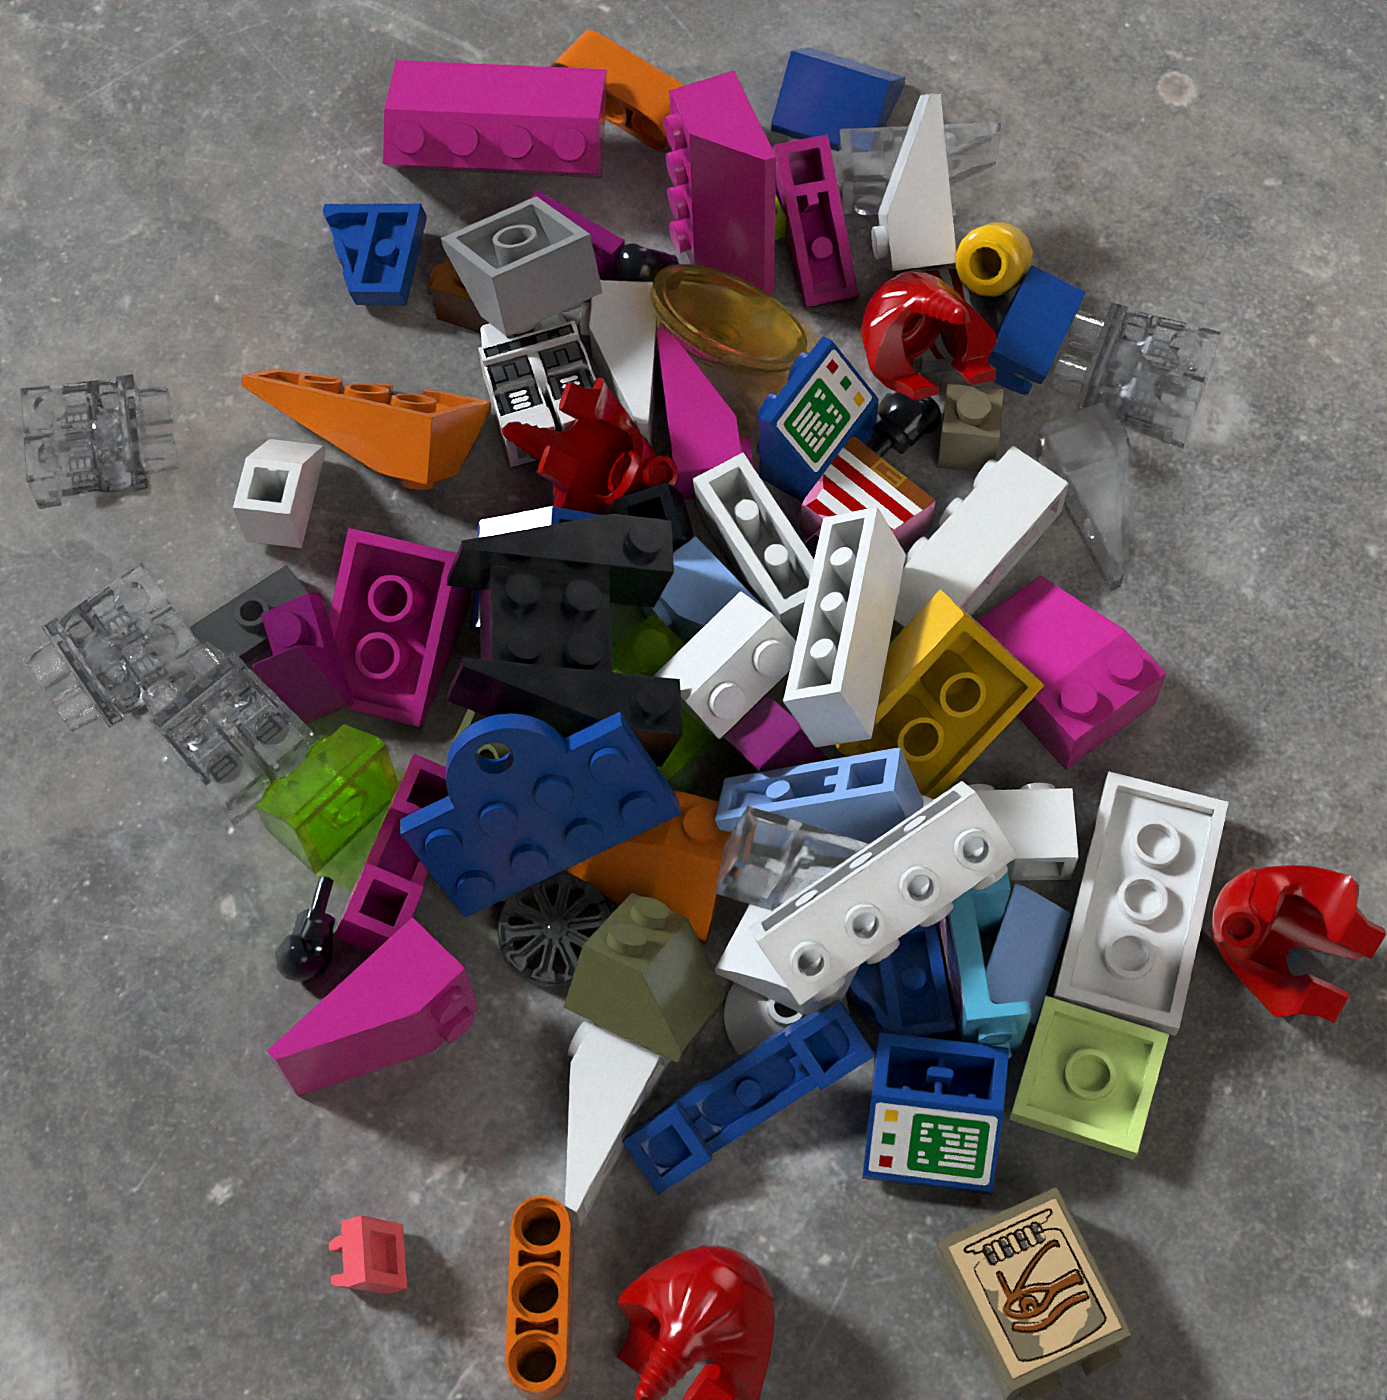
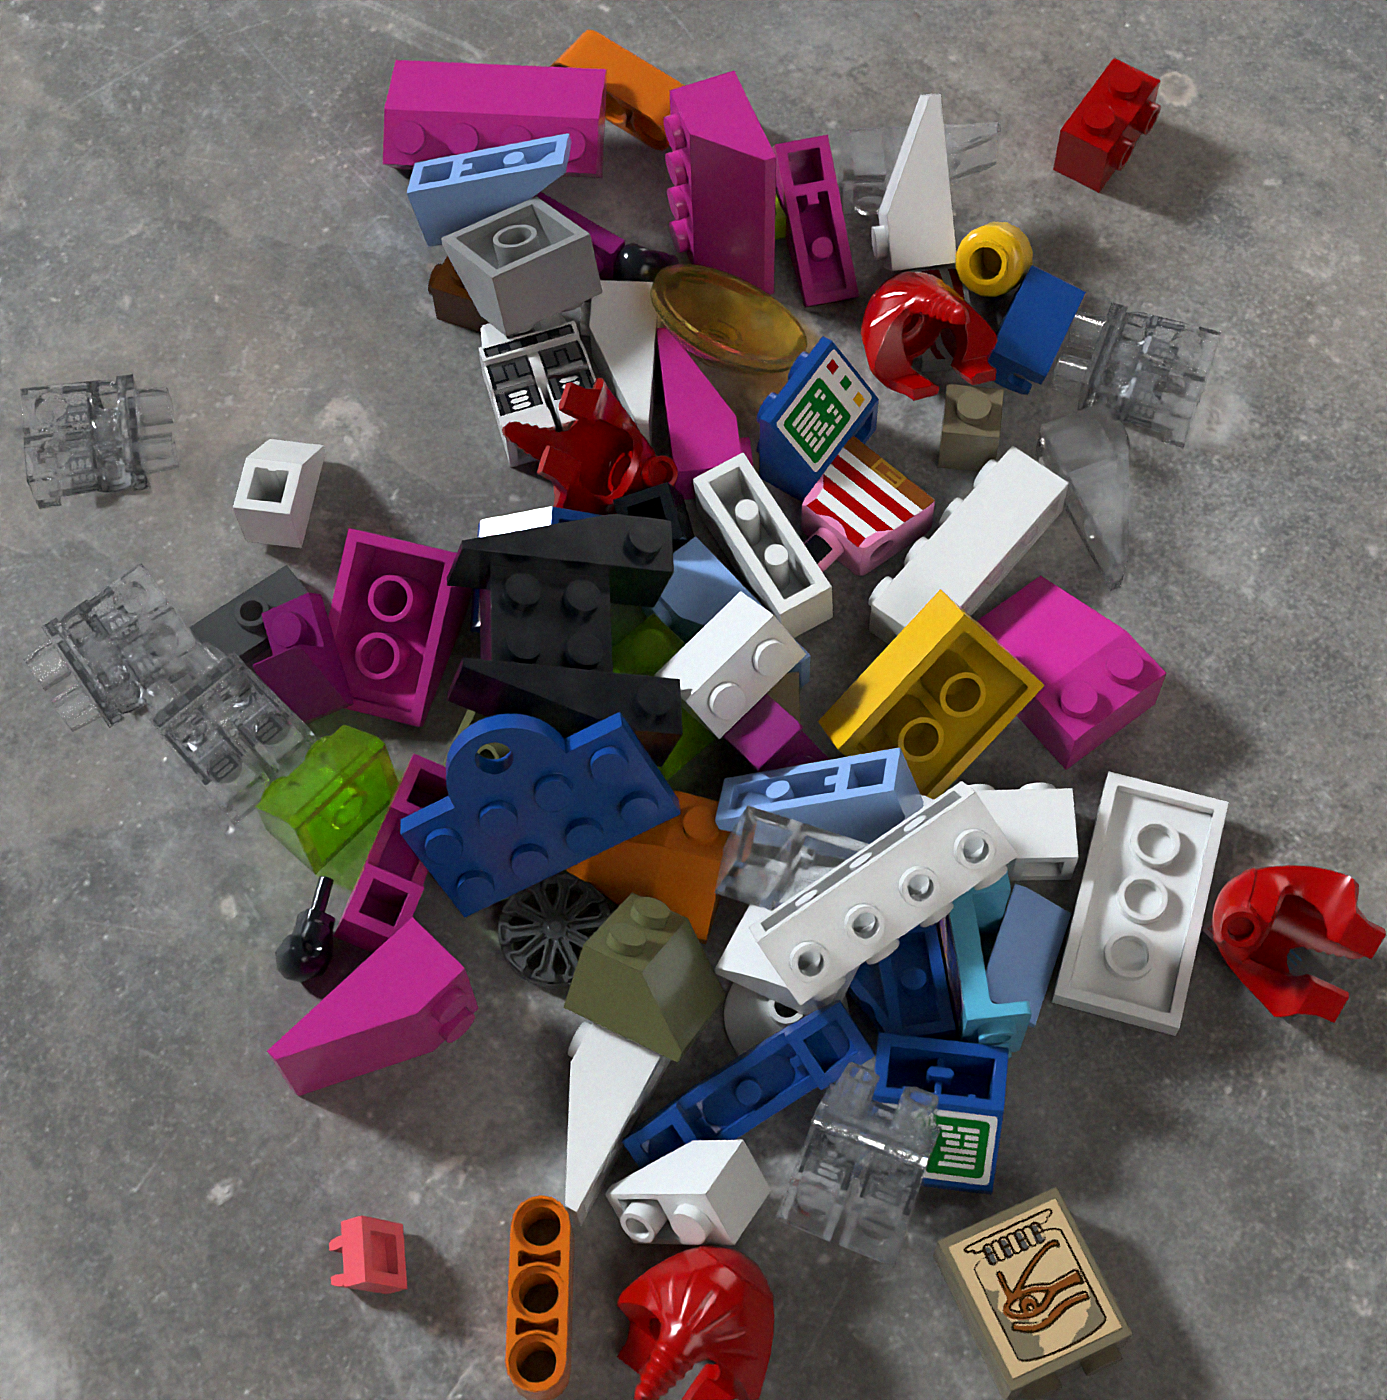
orange wedge [242,368,491,490] -> none
blue wing [323,204,427,305] -> none
blue slope [771,47,906,161] -> none
white brick [783,507,906,748] -> none
black piece [871,392,942,457] -> none
yellowish green plate [1009,996,1169,1160] -> none
none -> light blue slope [407,133,572,247]
none -> white slope [605,1140,771,1245]
none -> clear hips [775,1062,942,1267]
none -> red brick [1053,58,1161,193]

